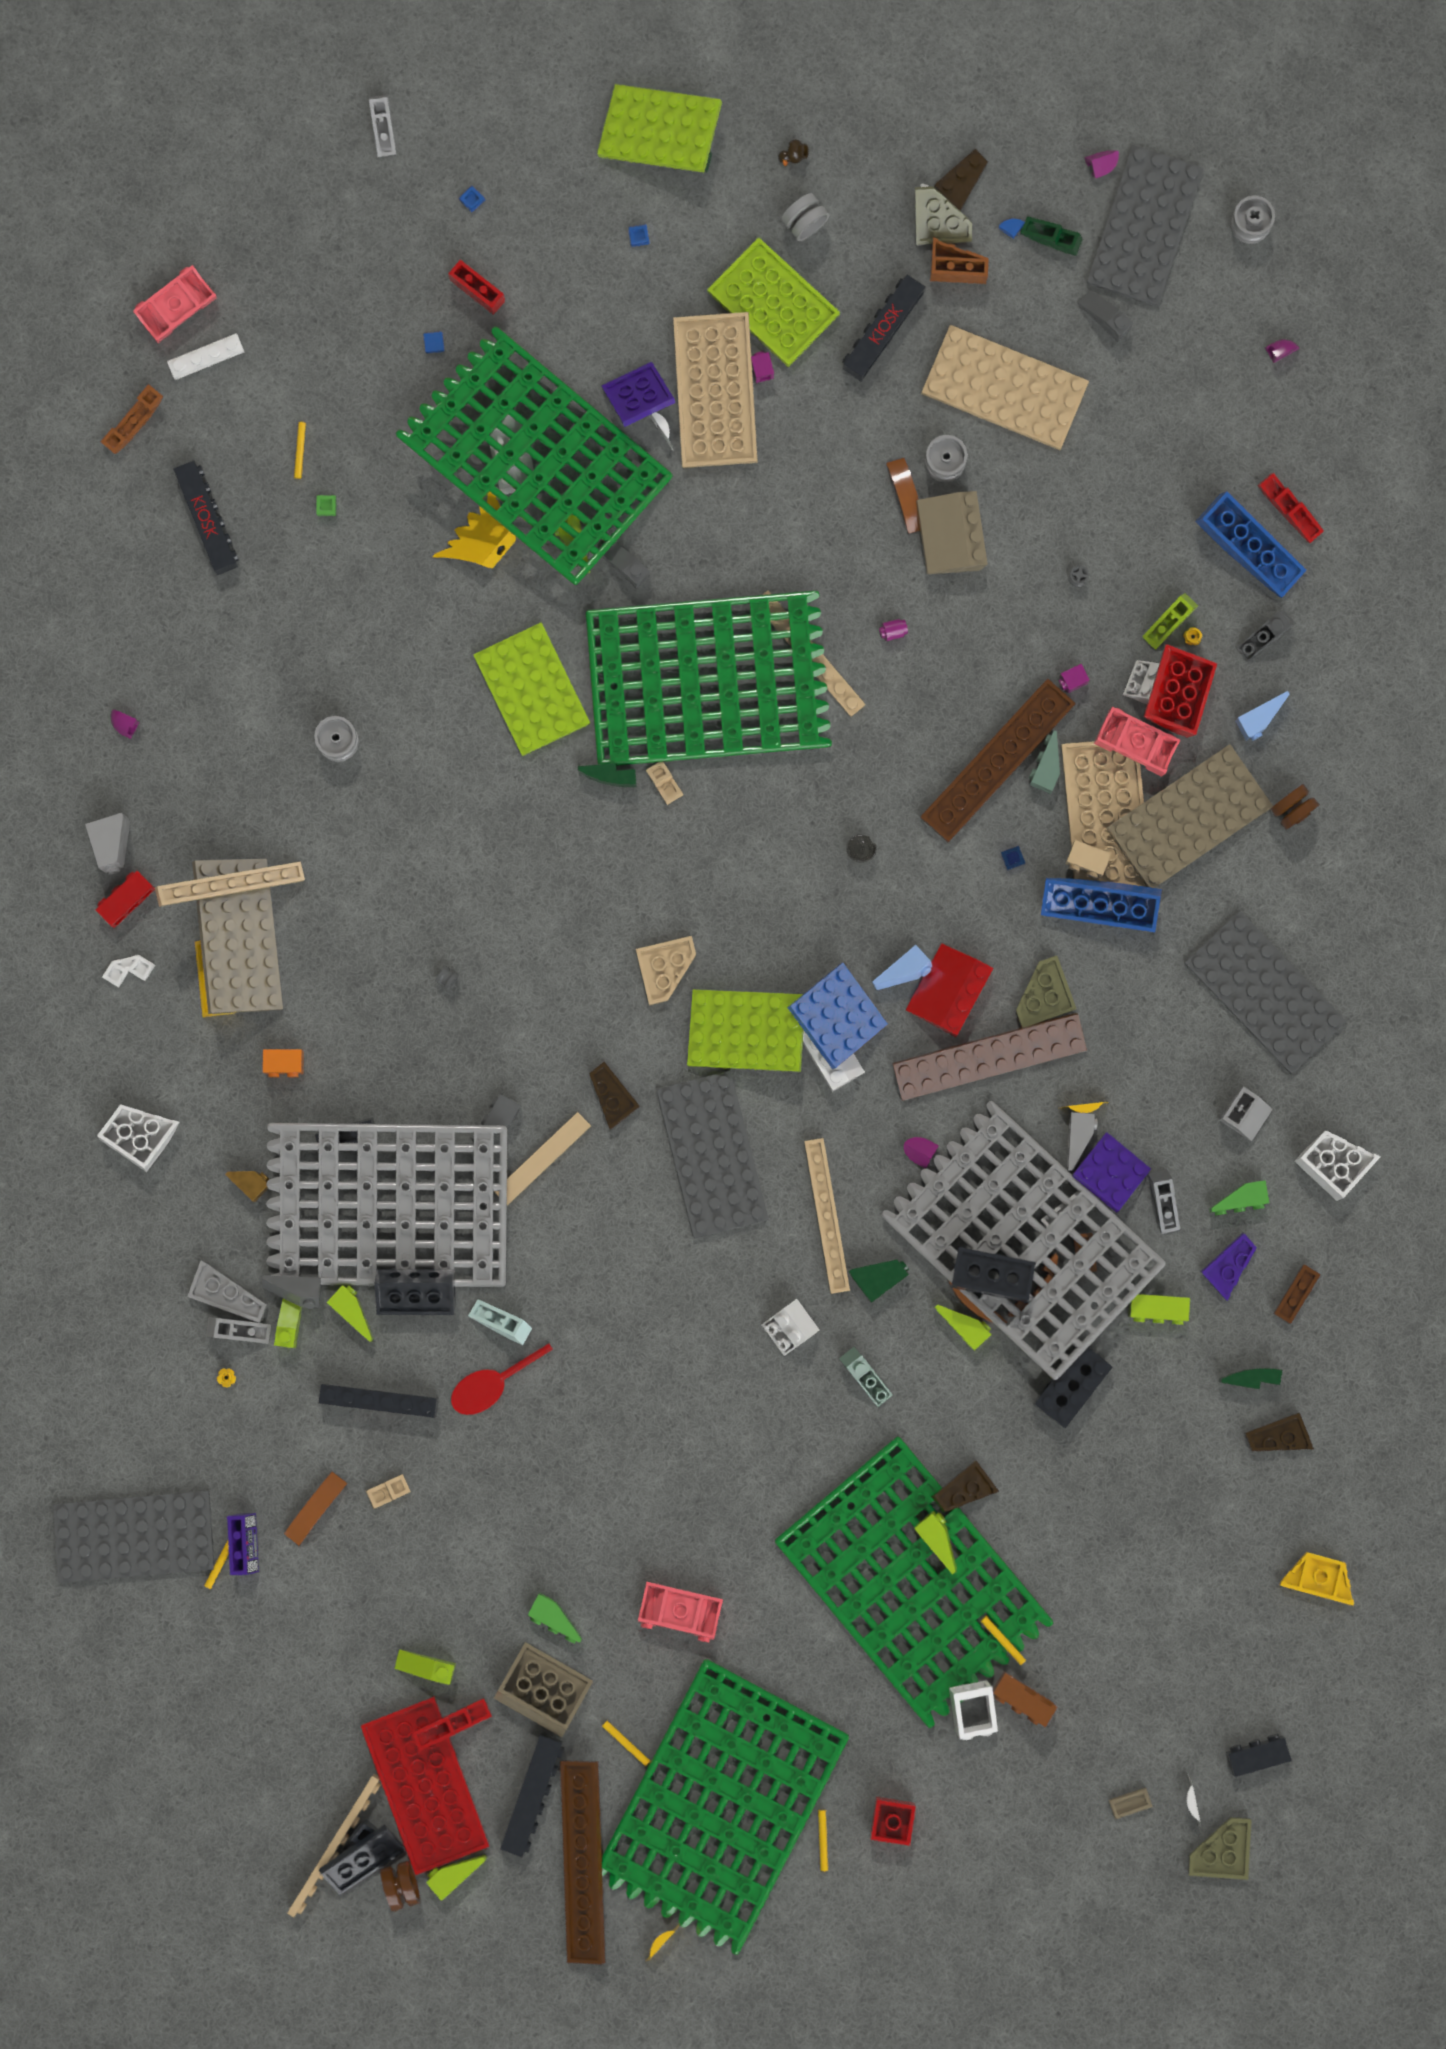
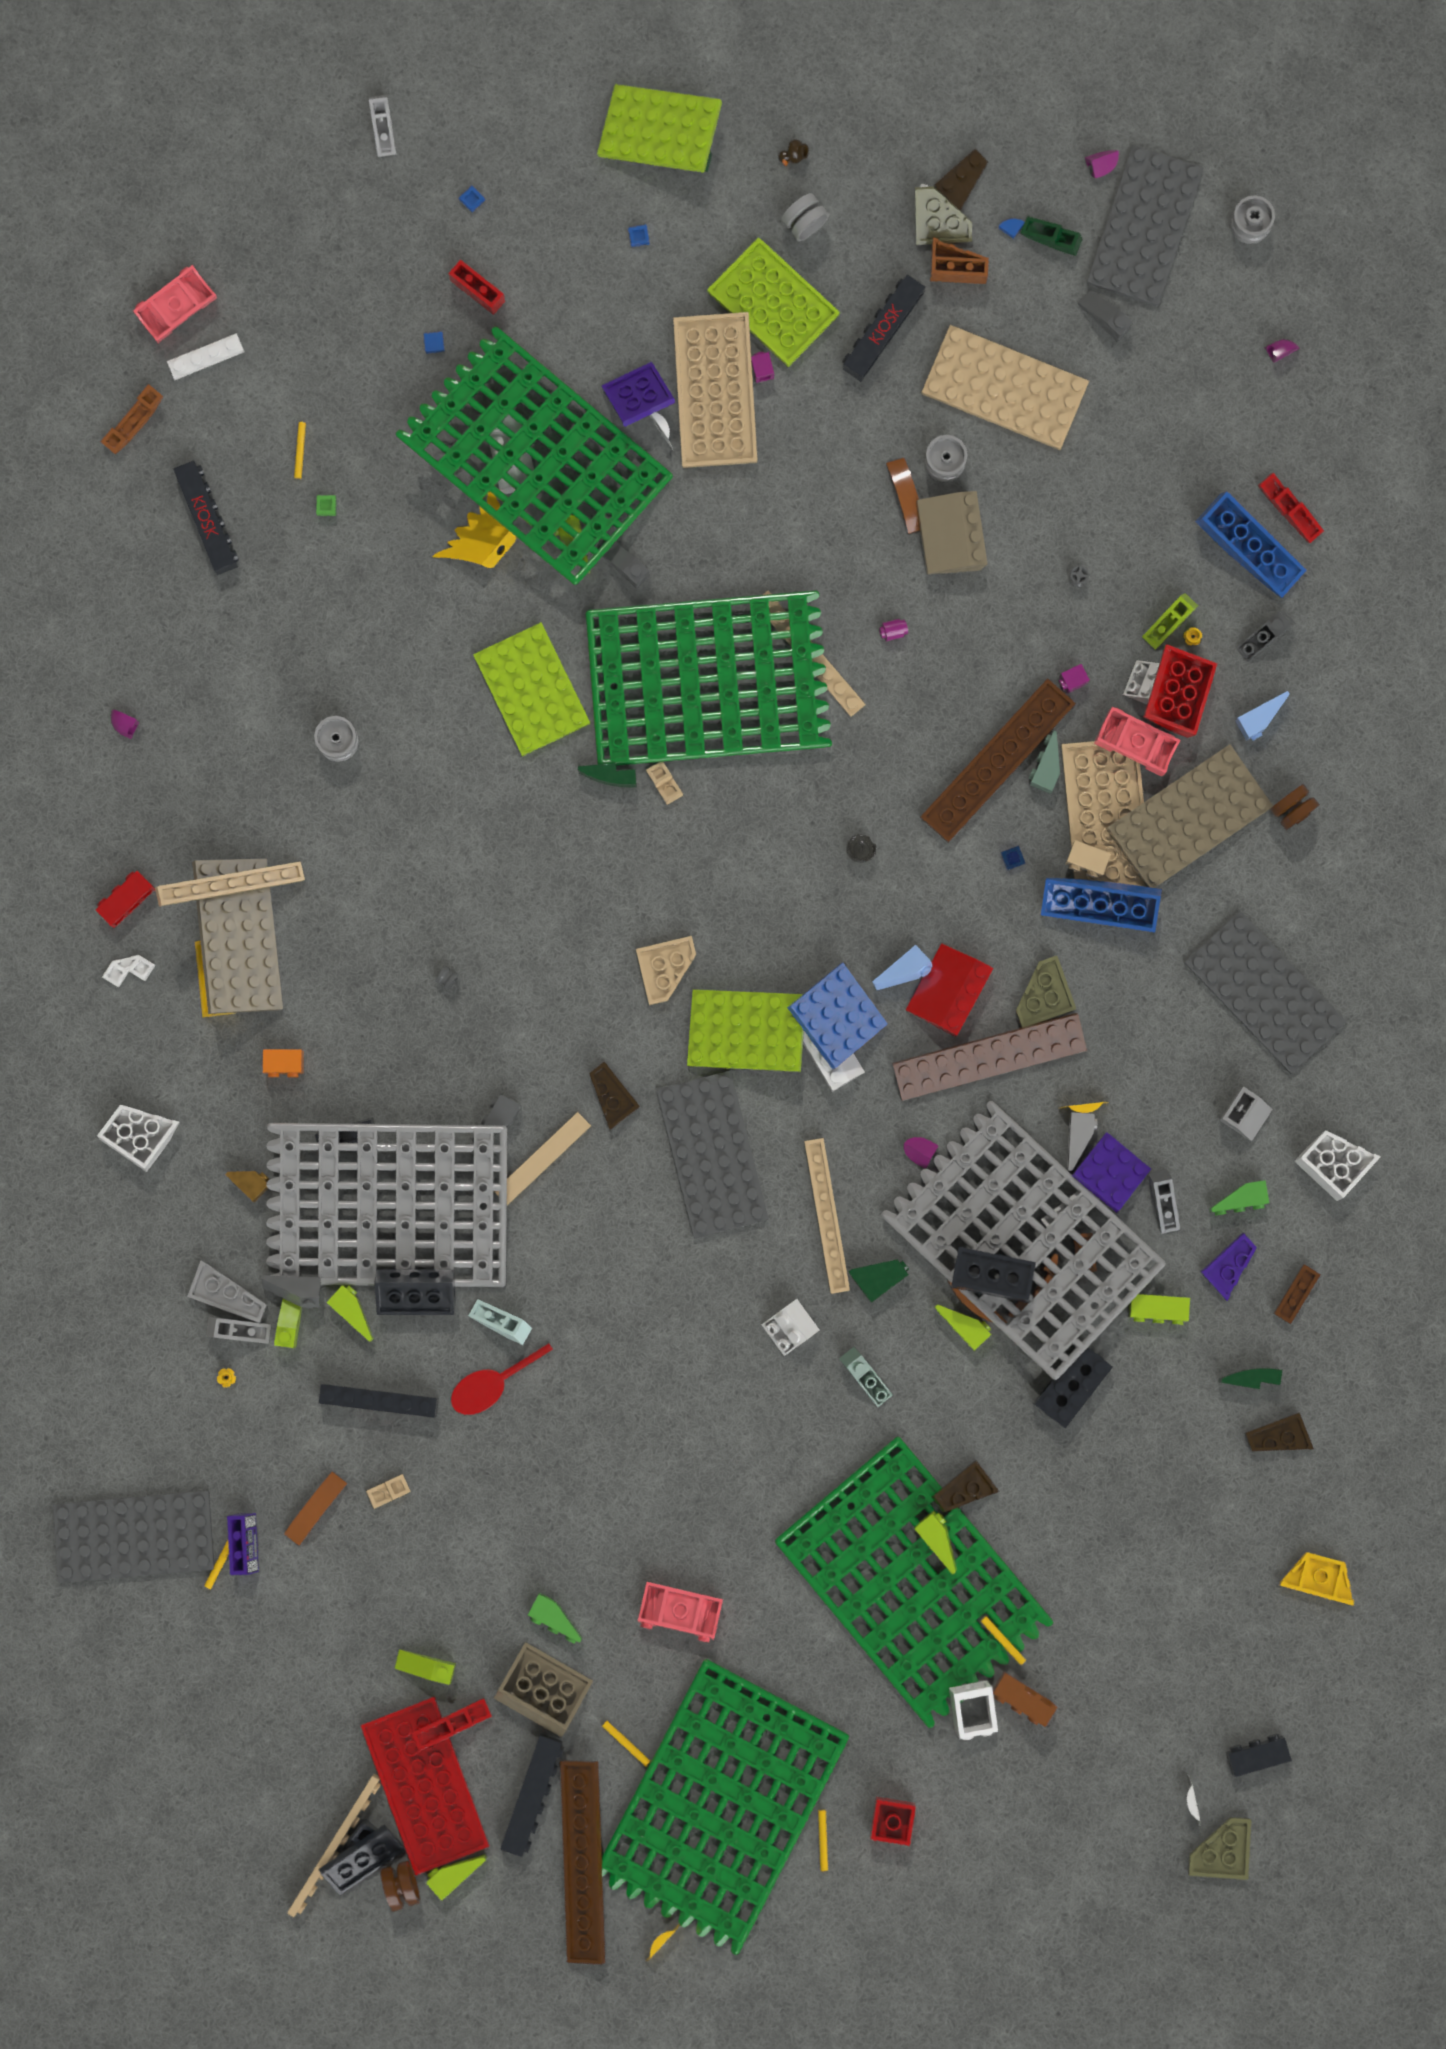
light grey slope [85,813,130,875] -> none
dark tan tile [1109,1787,1153,1820] -> none

